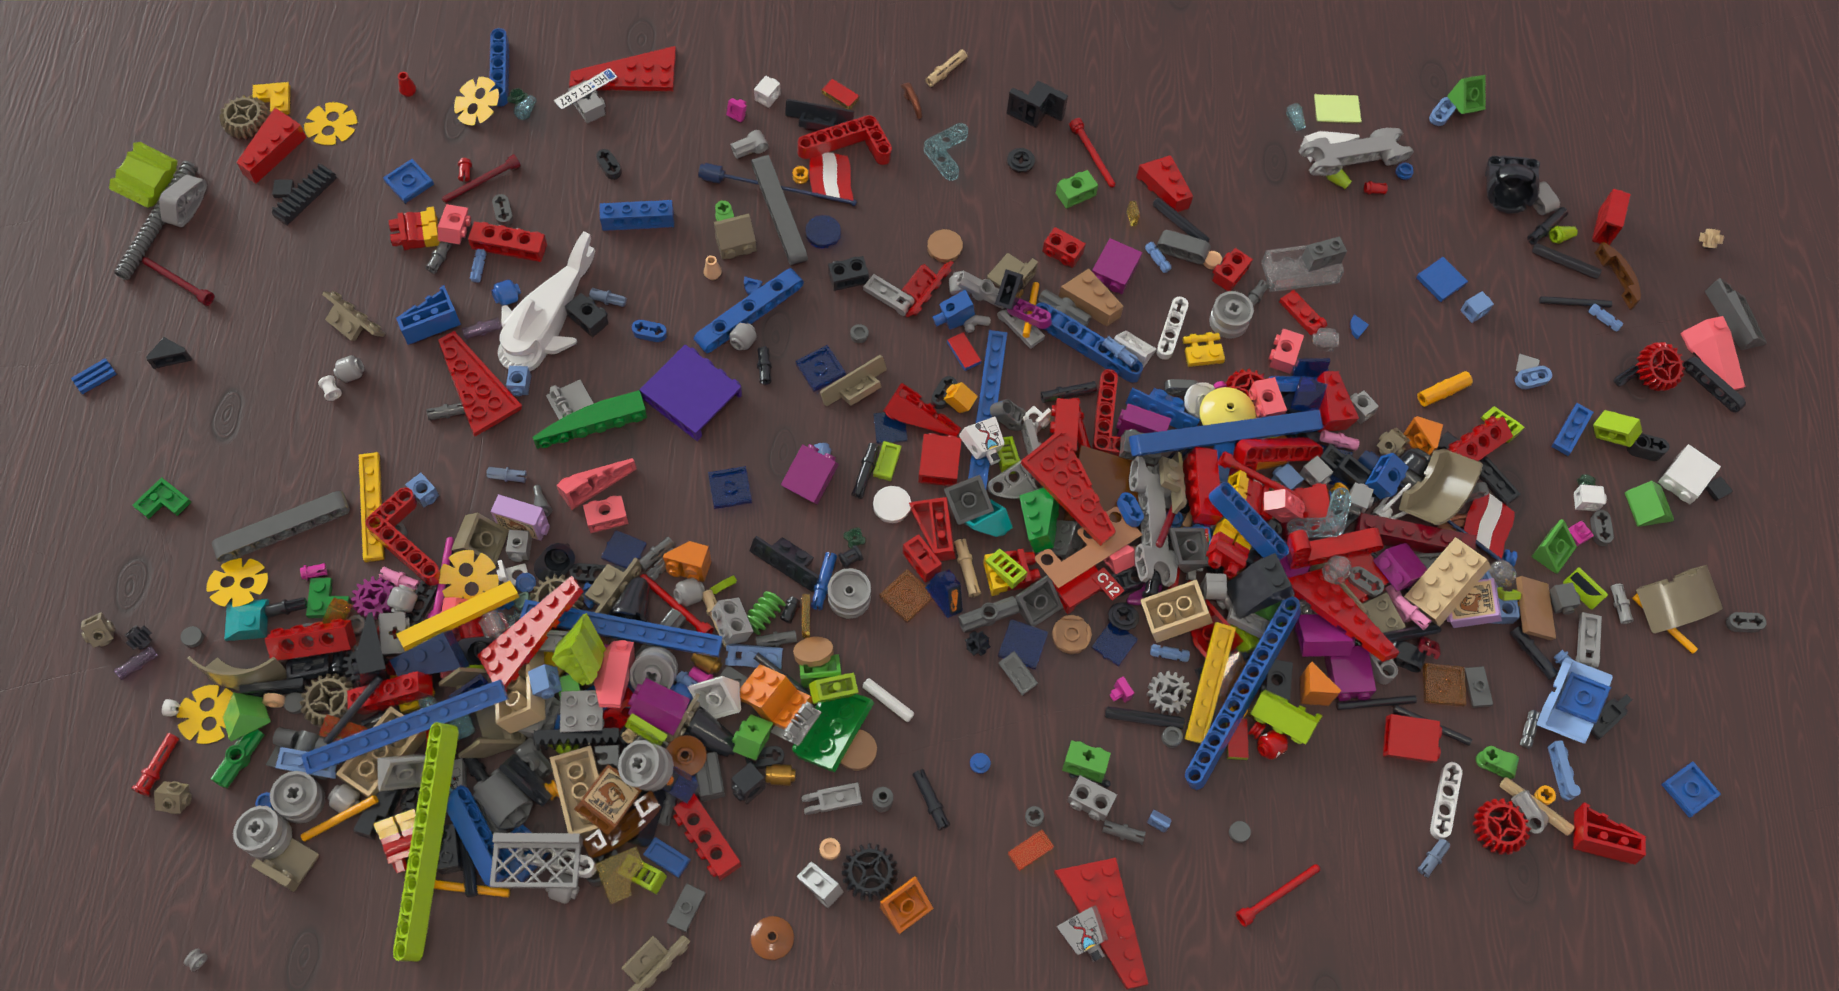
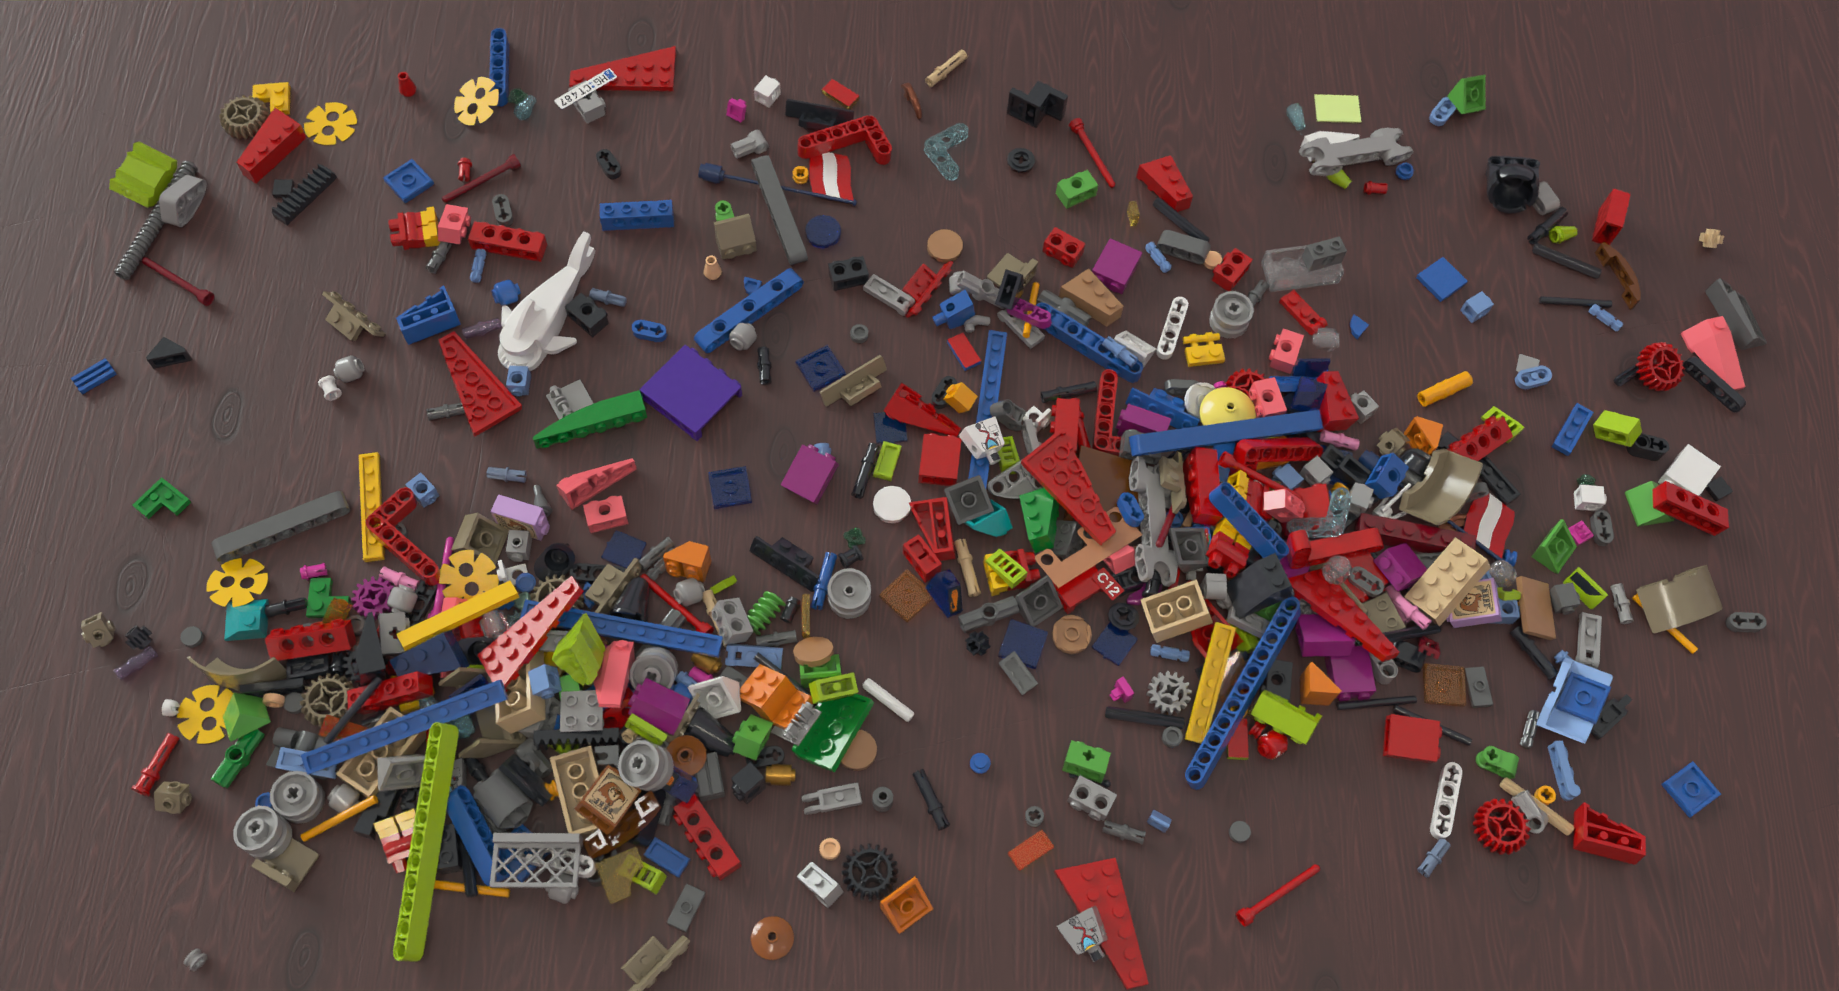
none -> red brick [1652,481,1729,536]

